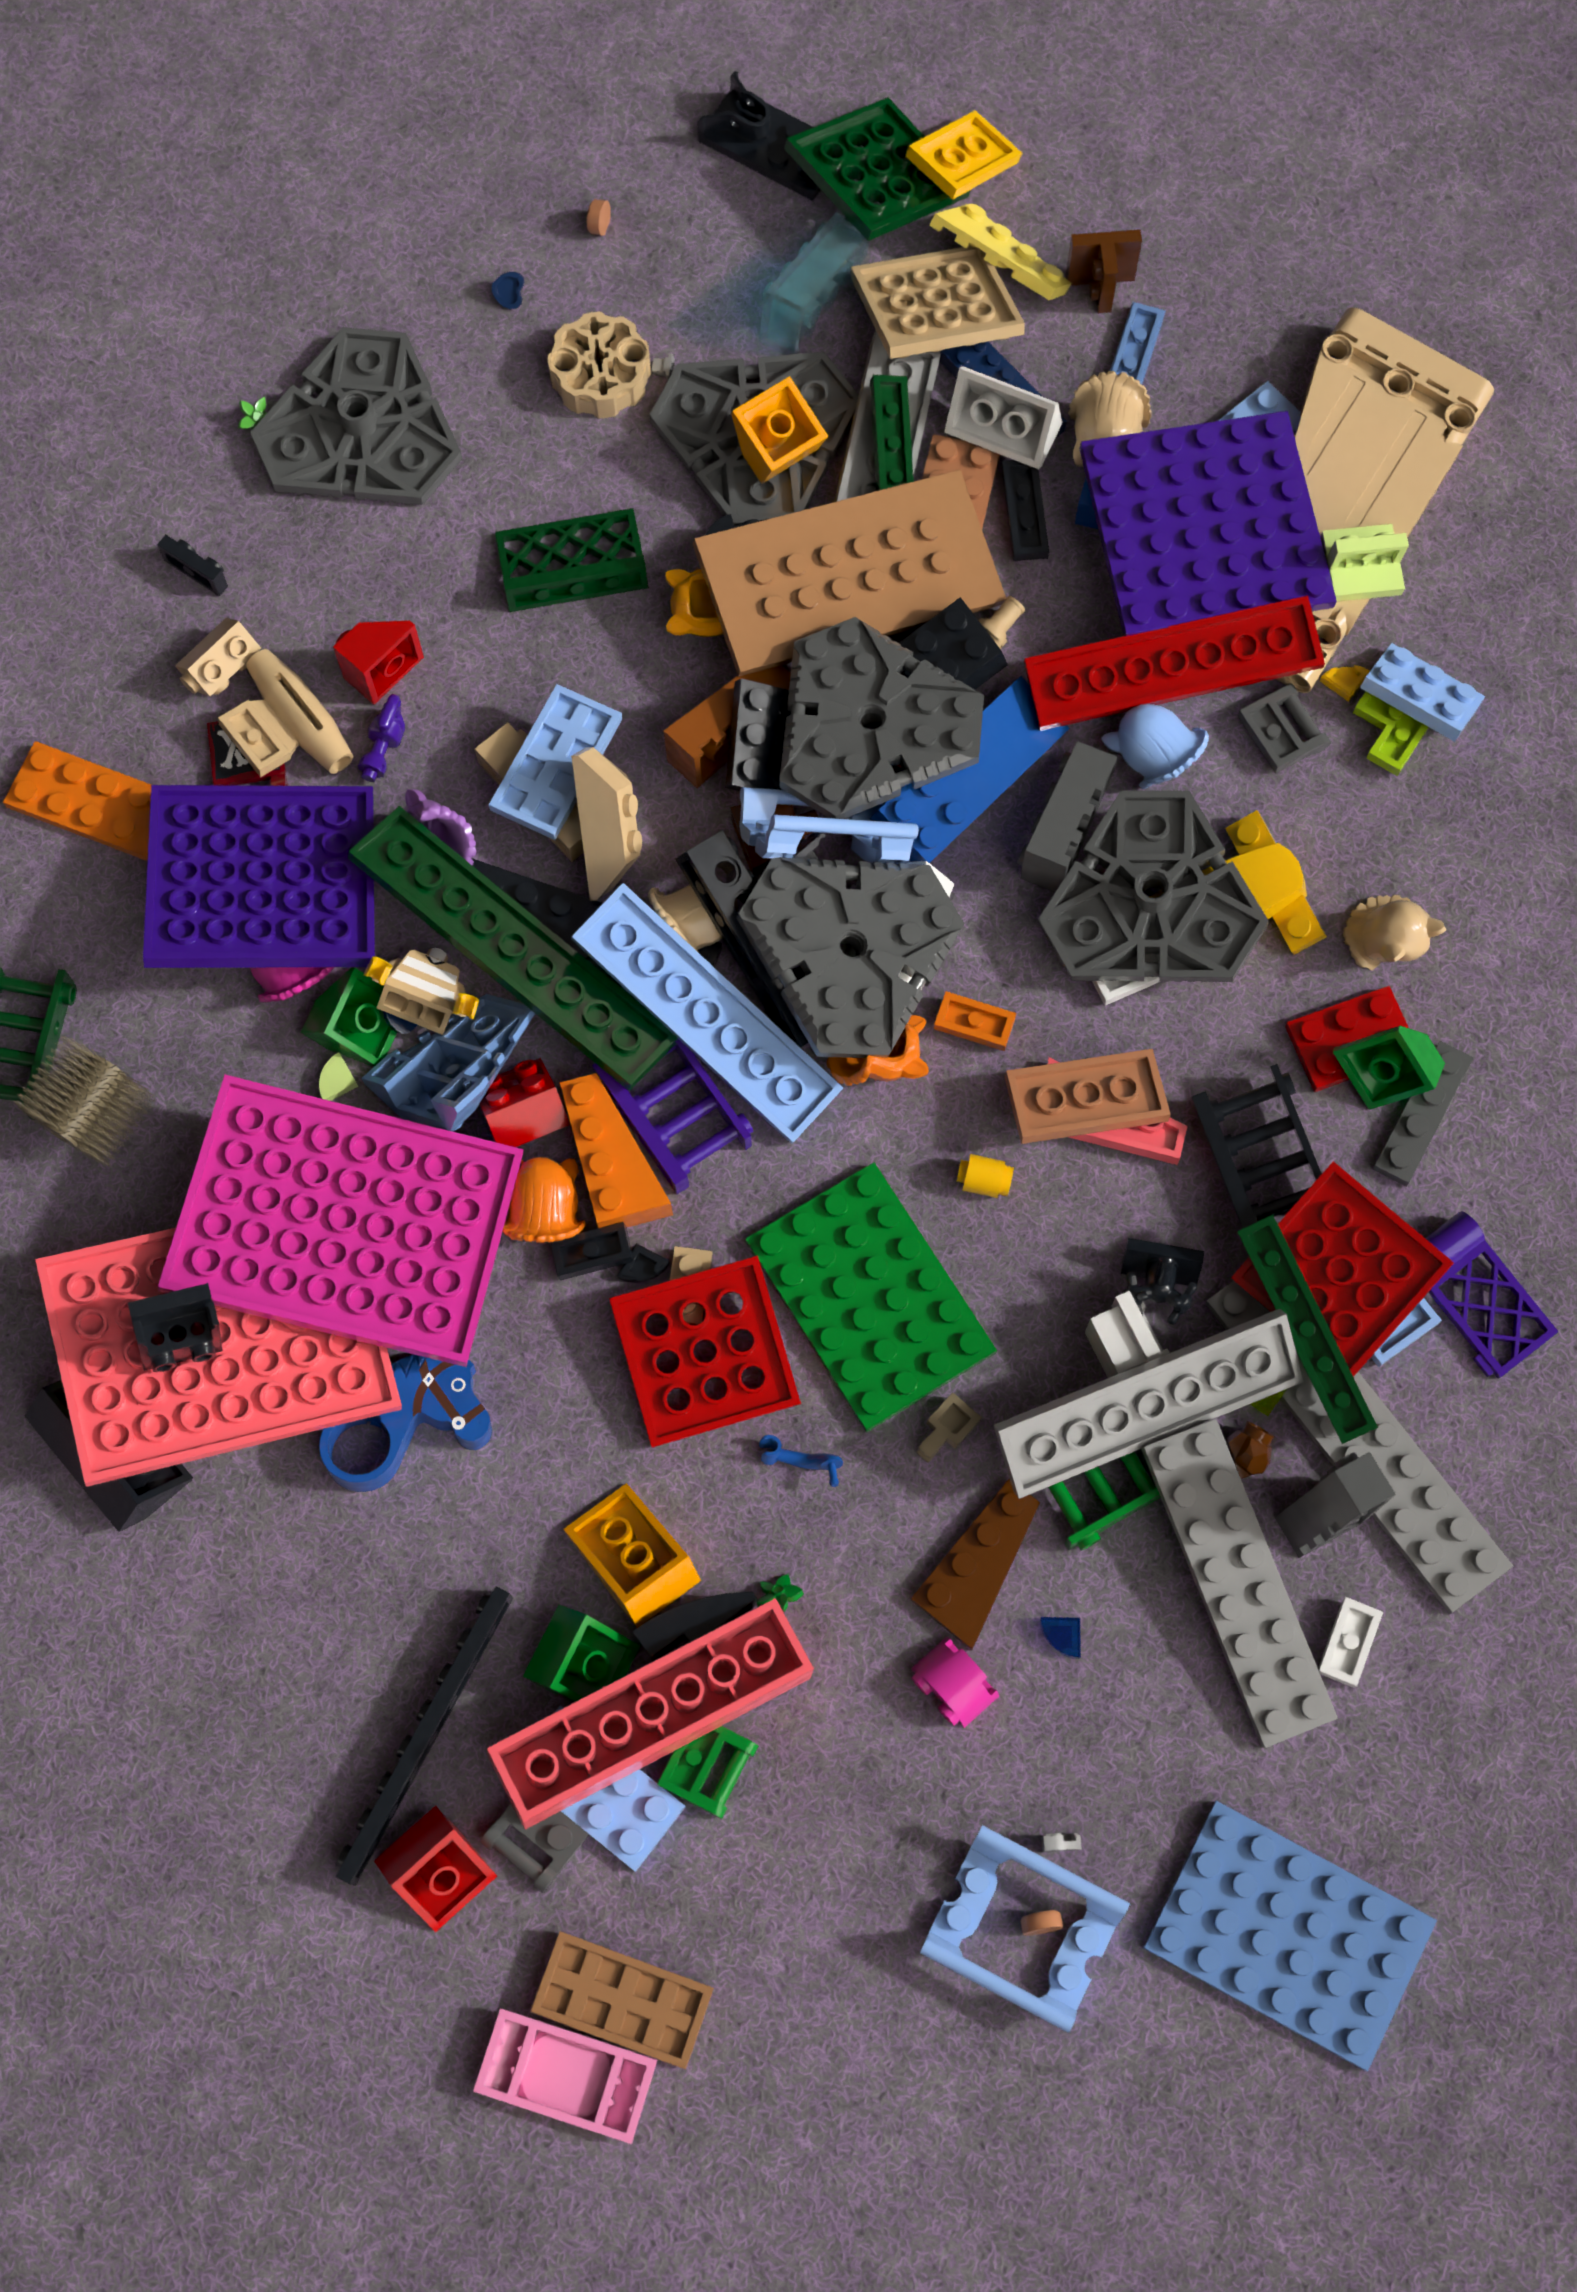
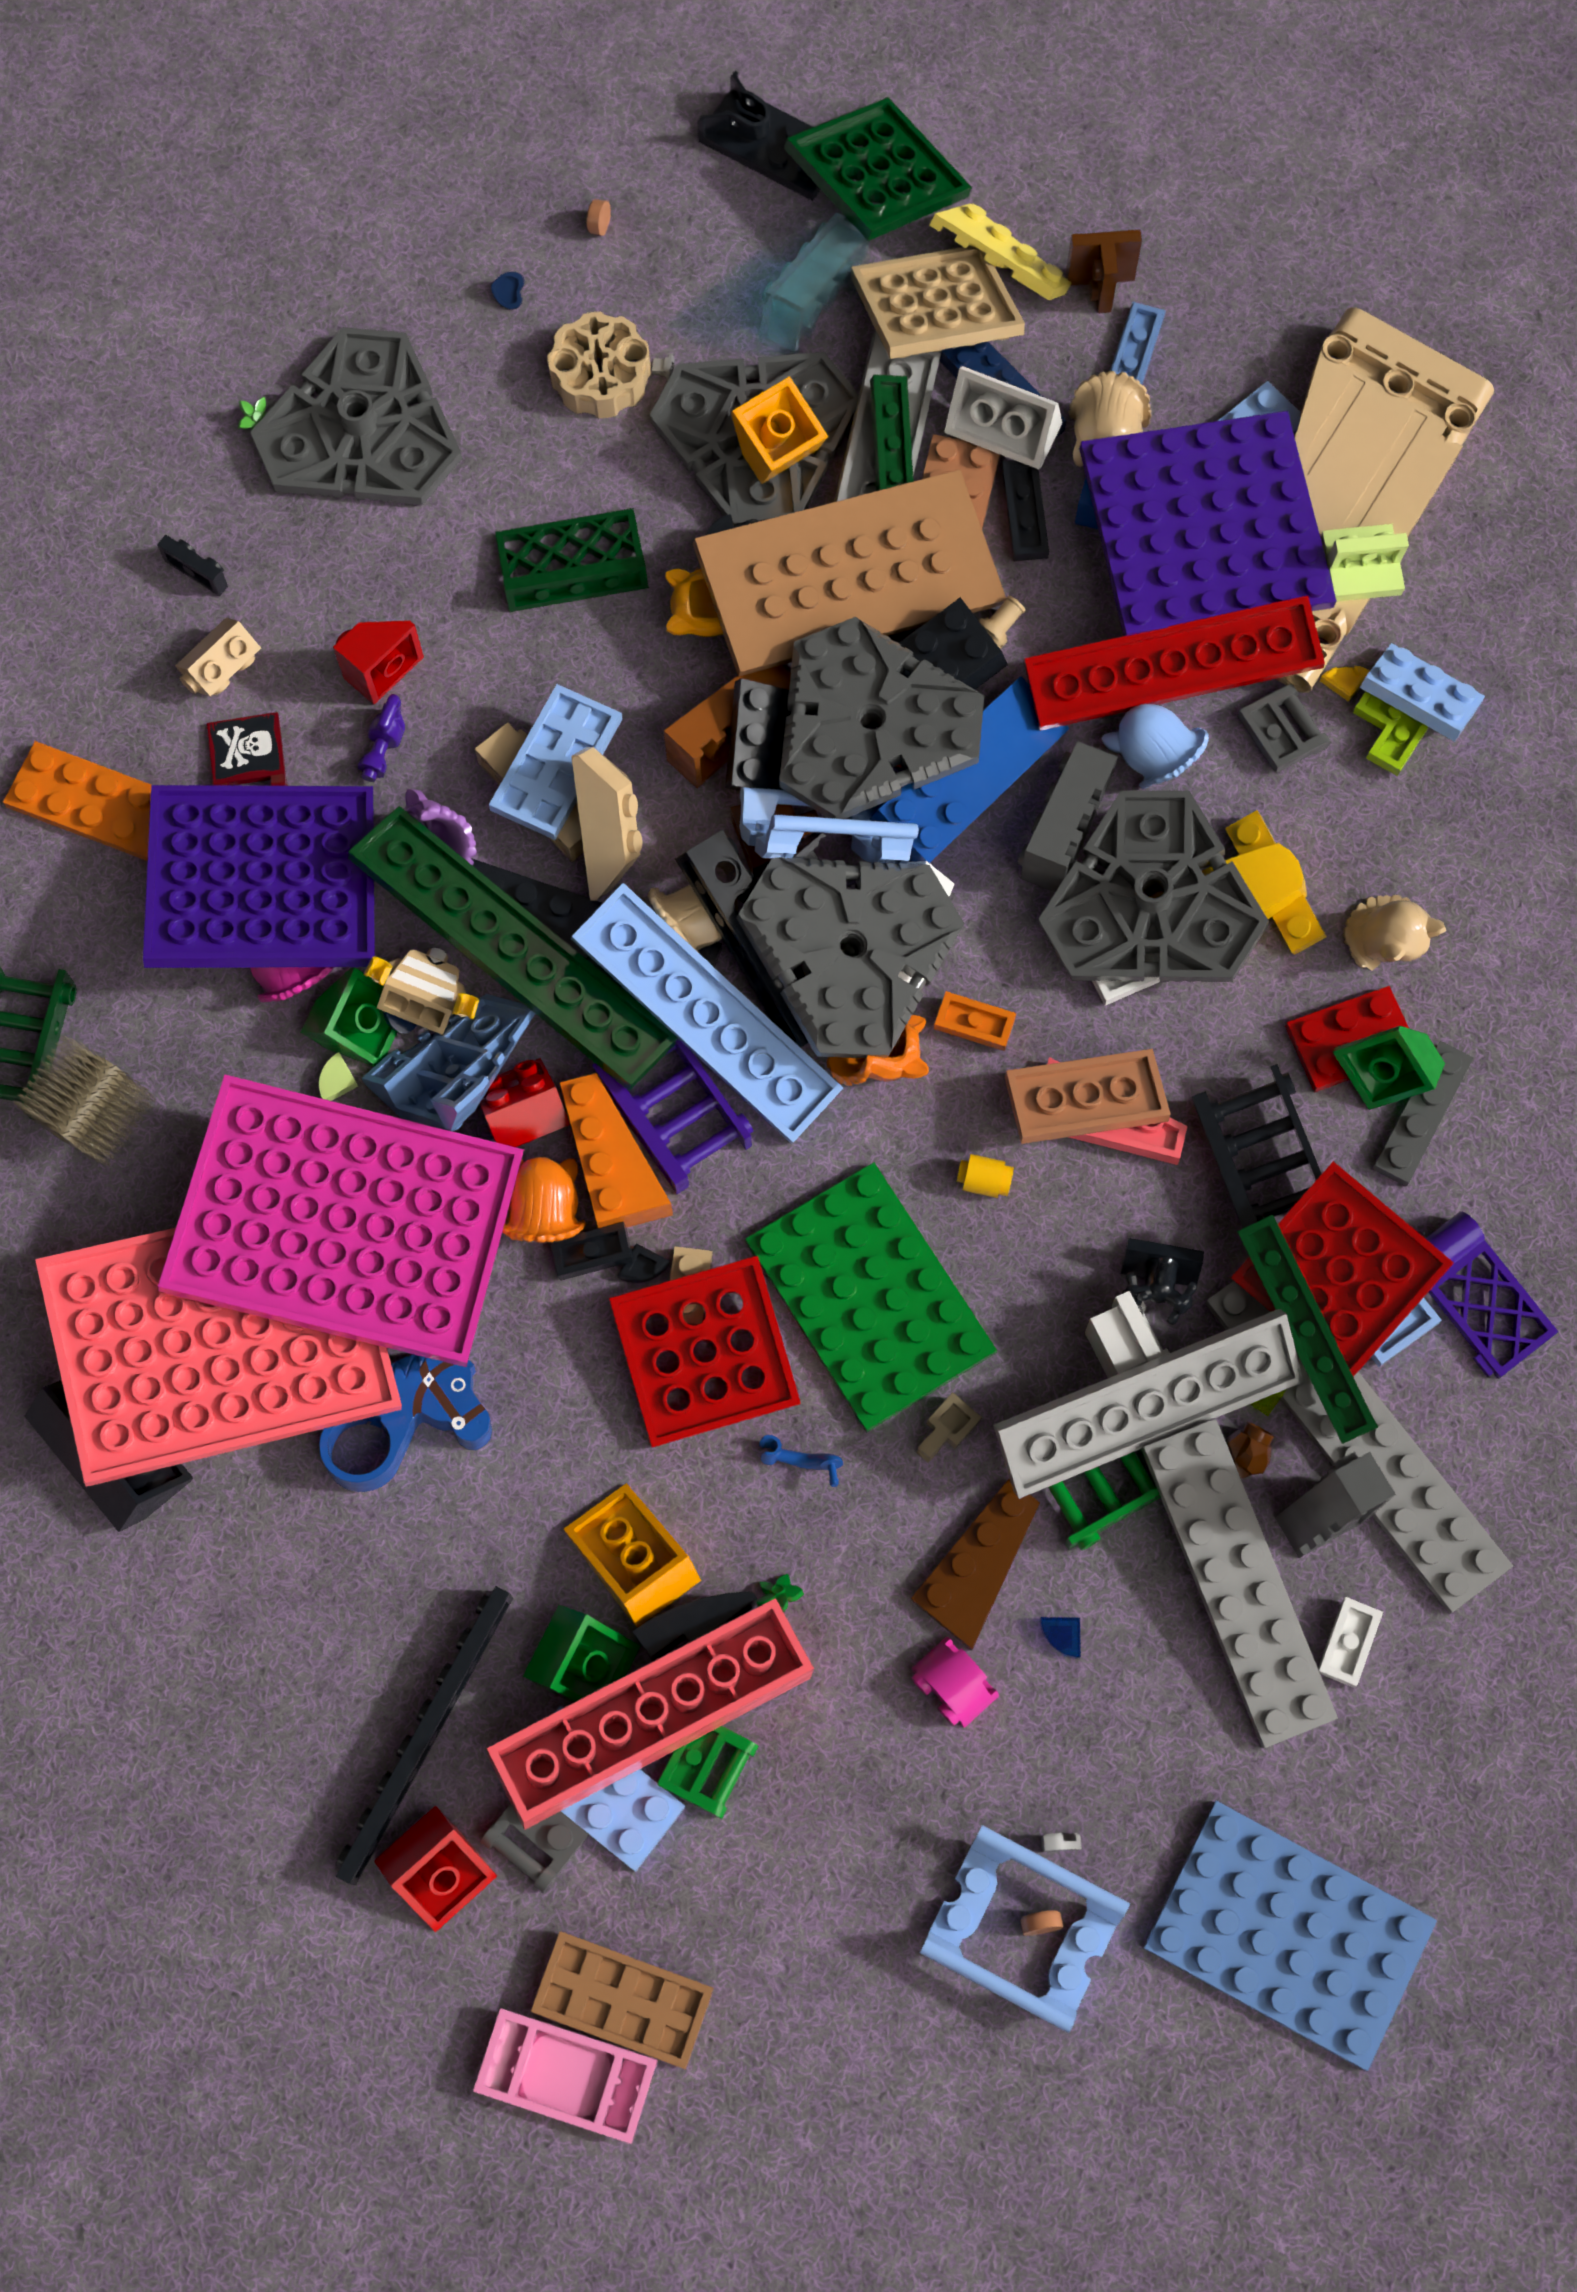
black piece [128,1283,223,1372] -> none
tan plate [218,649,353,777] -> none
yellow plate [905,110,1022,200] -> none

